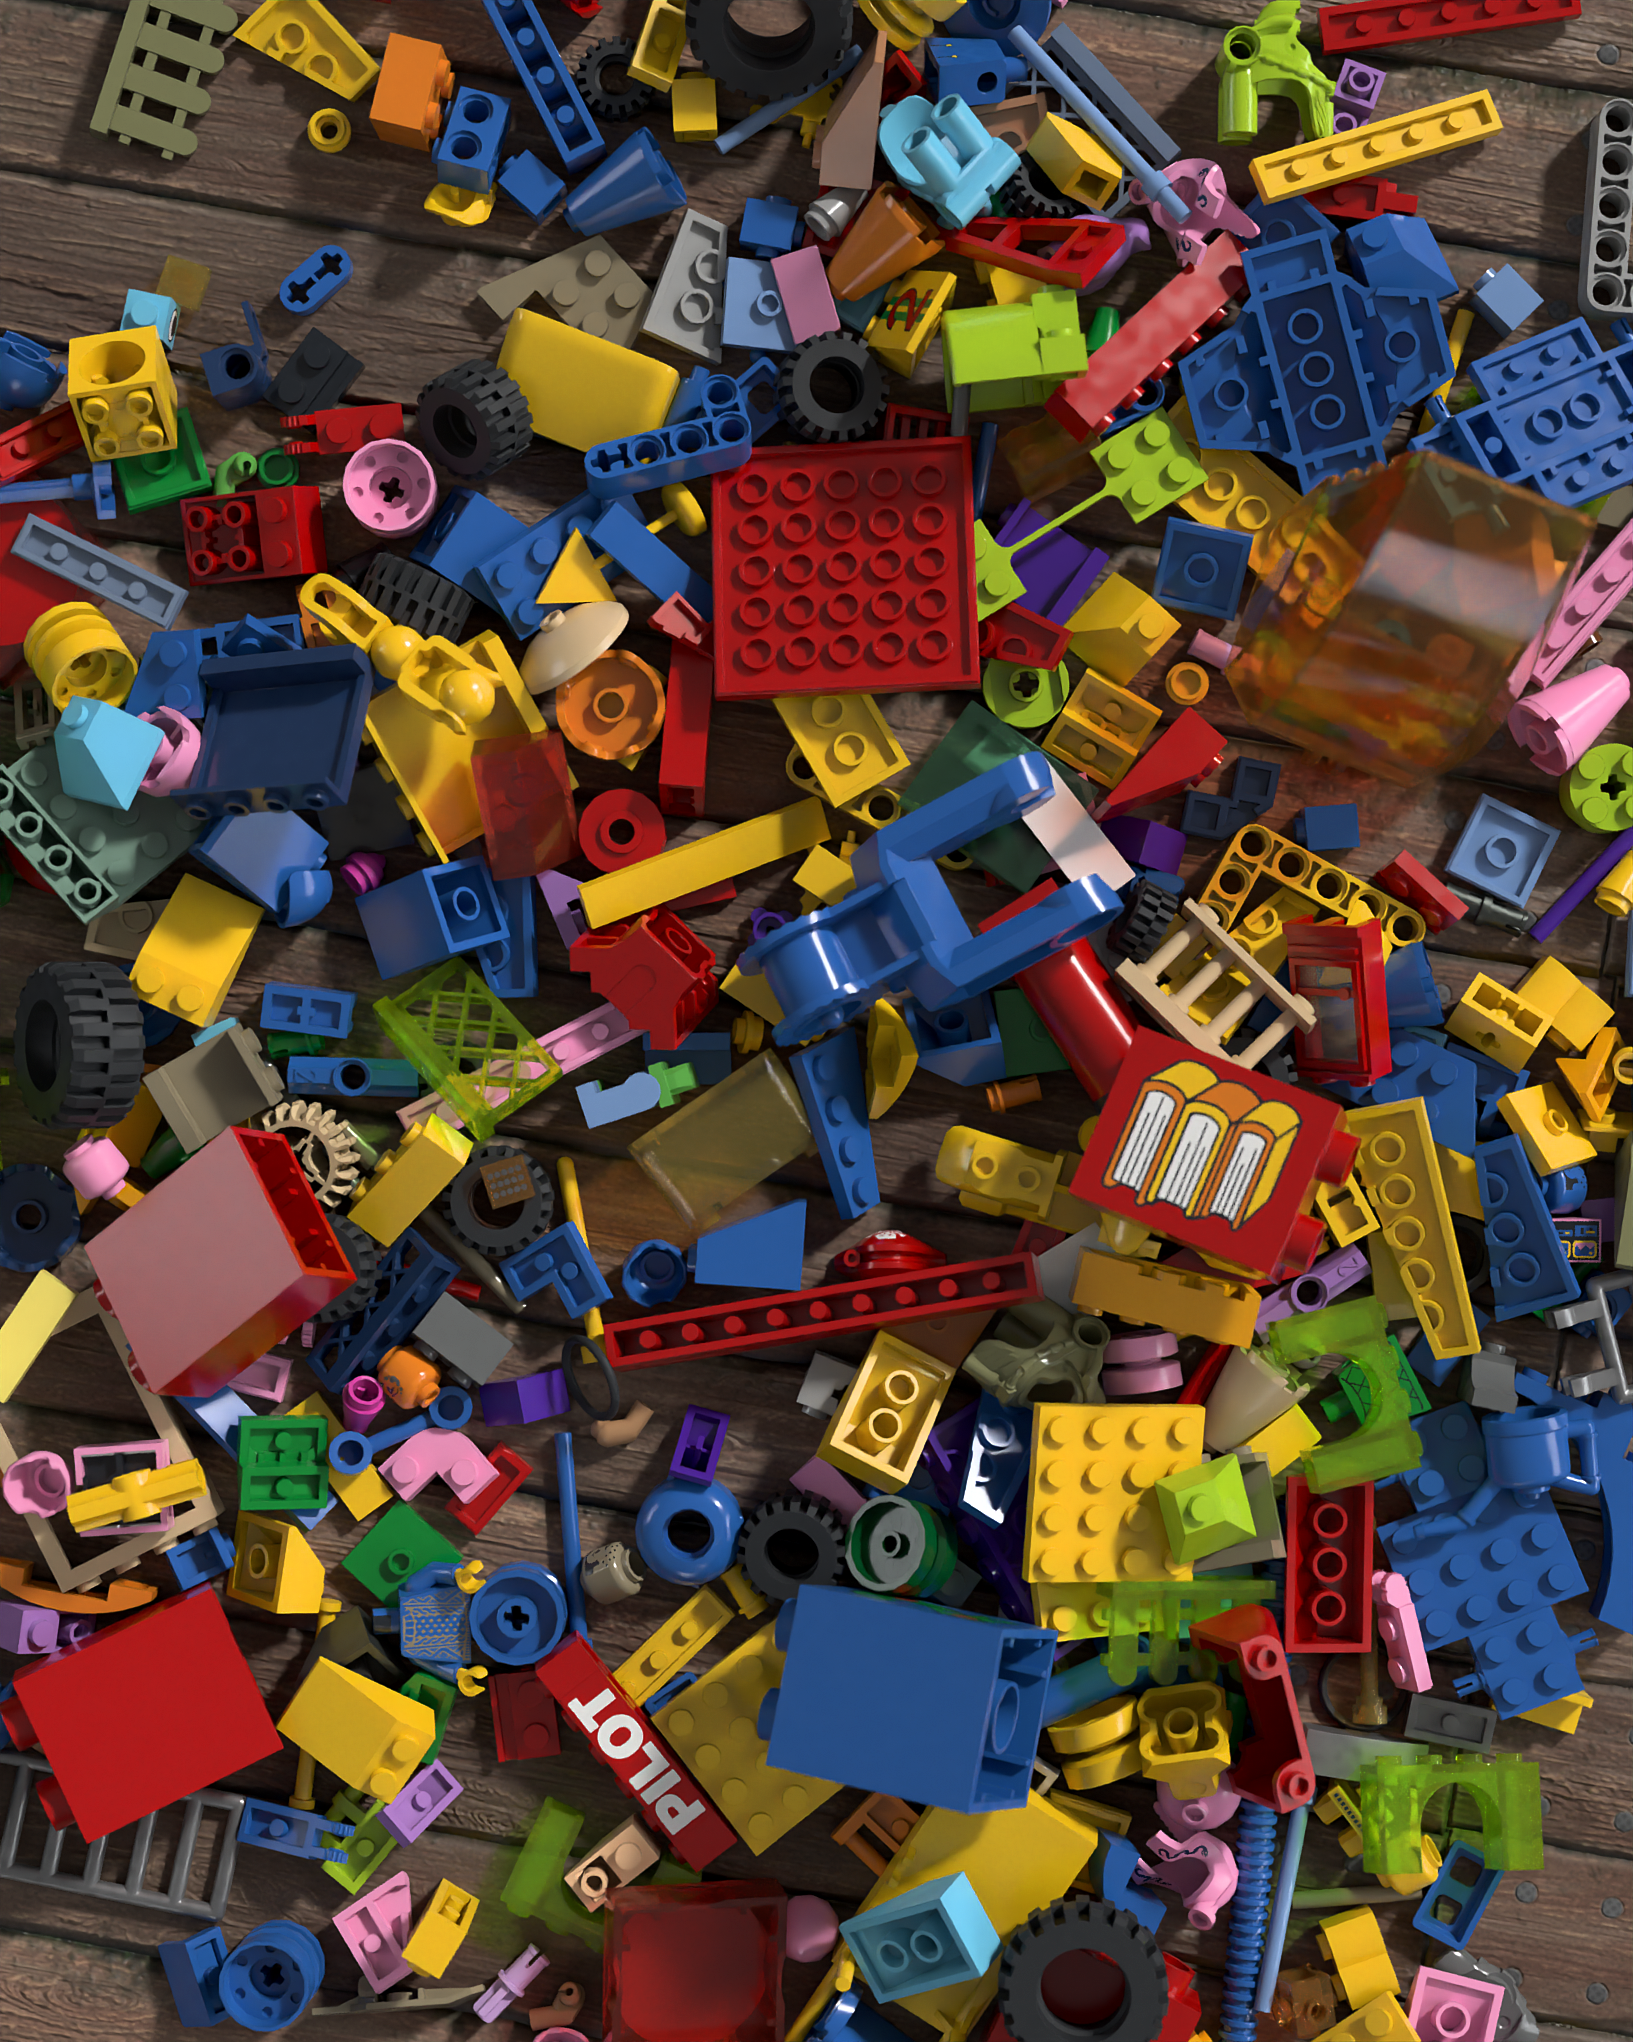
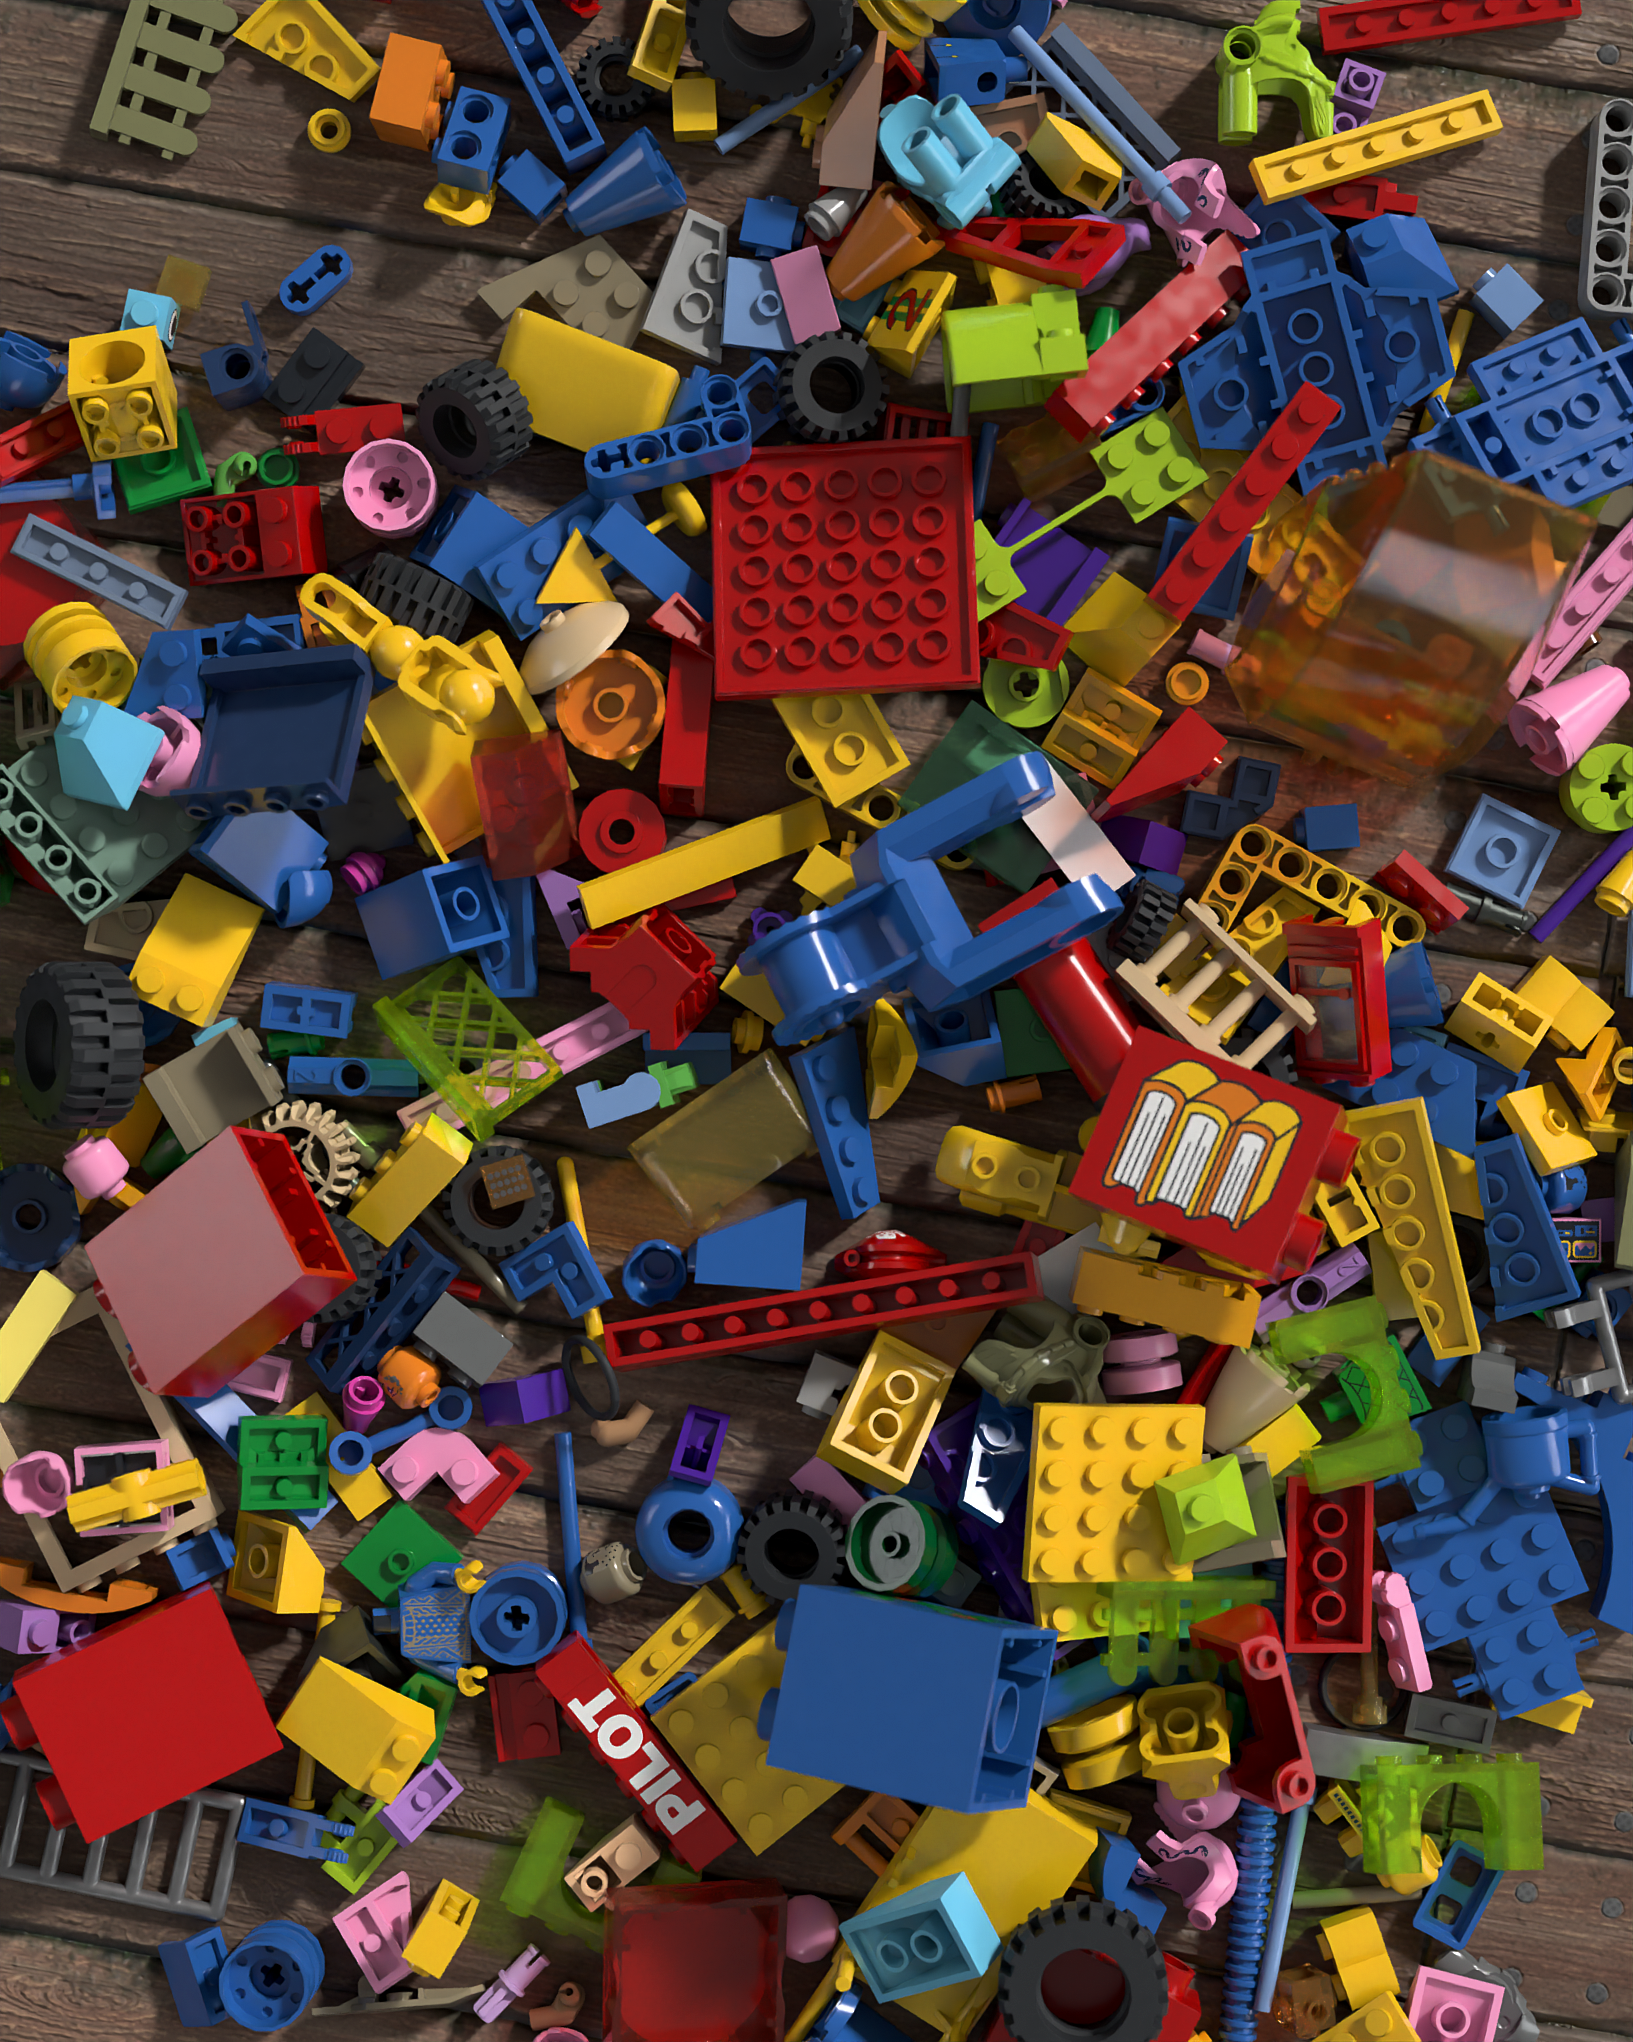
none -> red brick [1143,380,1342,626]

